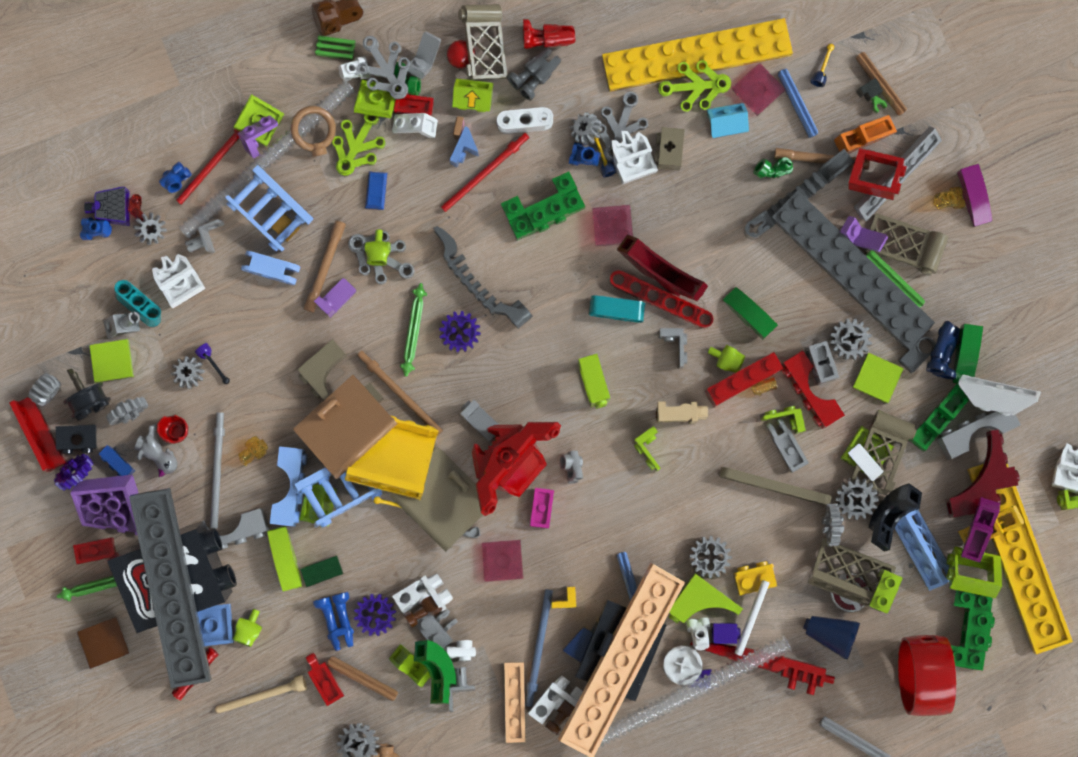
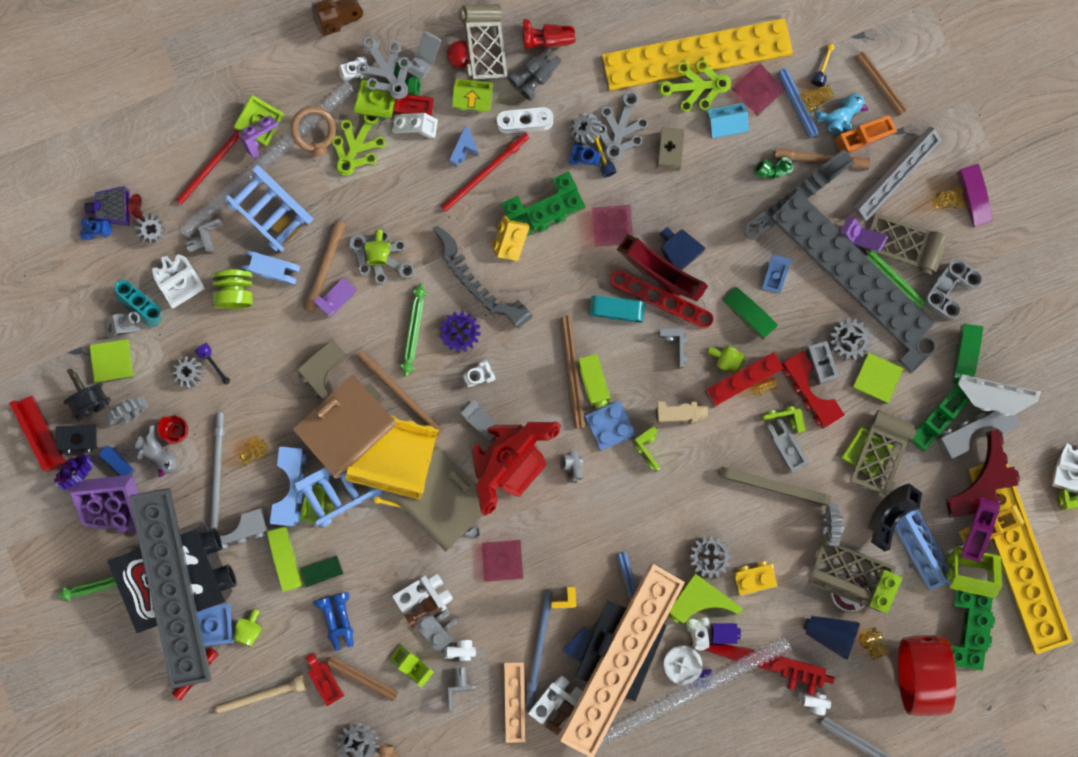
light grey gear [28,373,61,407] -> none
red plate [73,537,116,565] -> none
reddish brown slope [77,617,129,669] -> none
blue plate [159,162,192,193] -> none
bright green tile [315,36,356,60] -> none
dark purple gear [354,594,397,636] -> none
blue tile [365,171,388,210] -> none
green arch [414,640,456,705] -> none
medium nougat tile [453,116,465,140] -> none
dark pink plate [530,488,554,529] -> none
white plate [612,131,658,185] -> none
white bar [735,580,769,656] -> none
light grey gear [836,477,879,520] -> none
white sticker [848,444,883,481] -> none
red window [849,148,907,200] -> none
pearl dark grey piece [856,78,887,114] -> none
dark blue piece [926,321,960,380] -> none
none -> lime wheel [212,269,253,309]
none -> white plate [462,359,496,388]
none -> yellow bracket [492,216,529,261]
none -> medium nougat axle [561,316,585,429]
none -> medium blue plate [585,400,636,451]
none -> dark blue torso [660,227,706,270]
none -> medium blue slope [762,254,791,293]
none -> white plate [797,692,831,715]
none -> clear yellow plate [800,84,834,113]
none -> medium azure animal [814,93,869,134]
none -> clear yellow plate [859,627,888,660]
none -> light grey beam [924,259,982,321]

